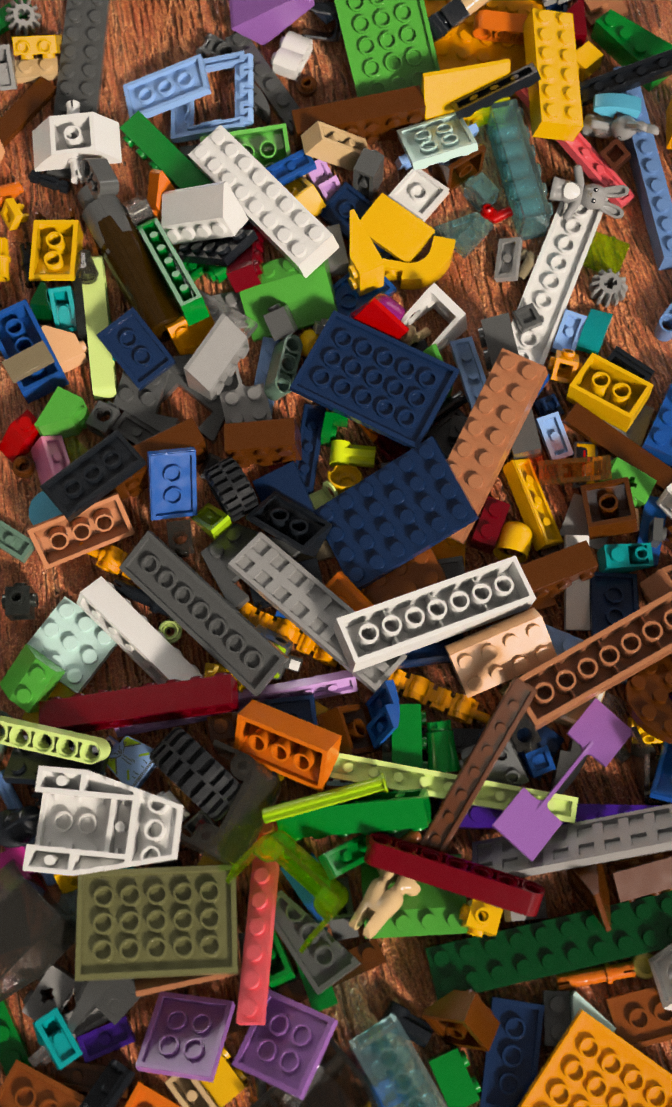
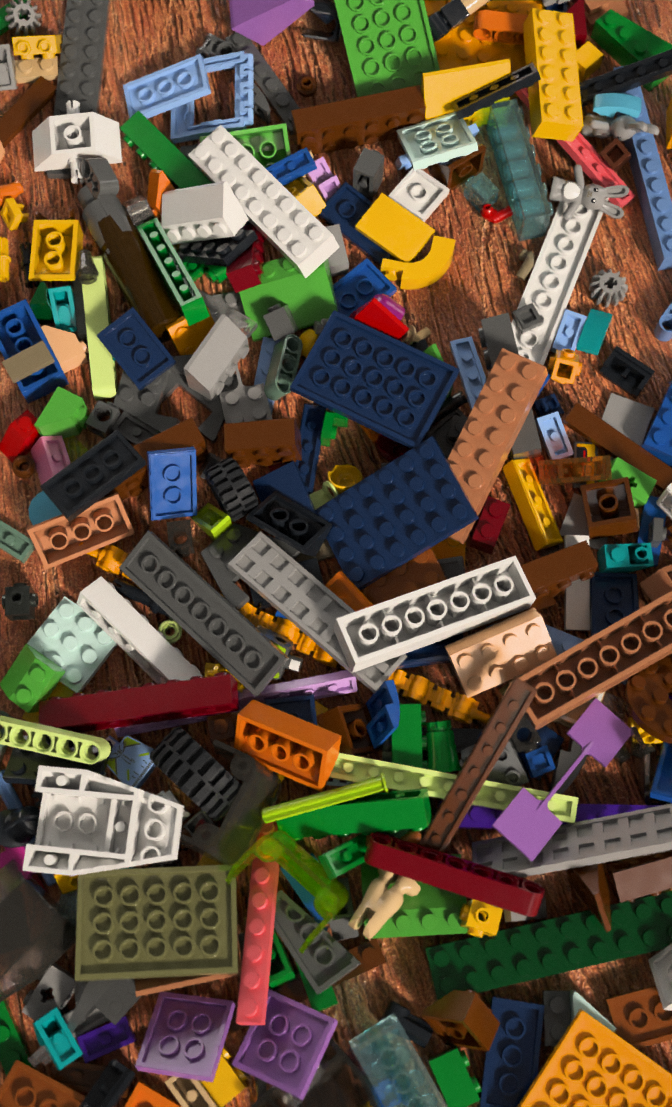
black axle [29,169,71,194] -> none
white brick [271,30,313,81] -> none
tan brick [301,121,368,171] -> none
neon yellow piece [329,440,376,468] -> none
yellow slope [348,209,385,296] -> none
white hose [401,283,467,351] -> none
clear light blue wing [433,212,494,258] -> none
yellow helmet [493,521,533,563] -> none
light grey plate [494,237,523,282] -> none
orange pin [555,960,636,991] -> none
yellow brick [566,352,654,432] -> none
clear neon green piece [583,232,630,273] -> none
light yellow tile [631,953,653,979] -> none

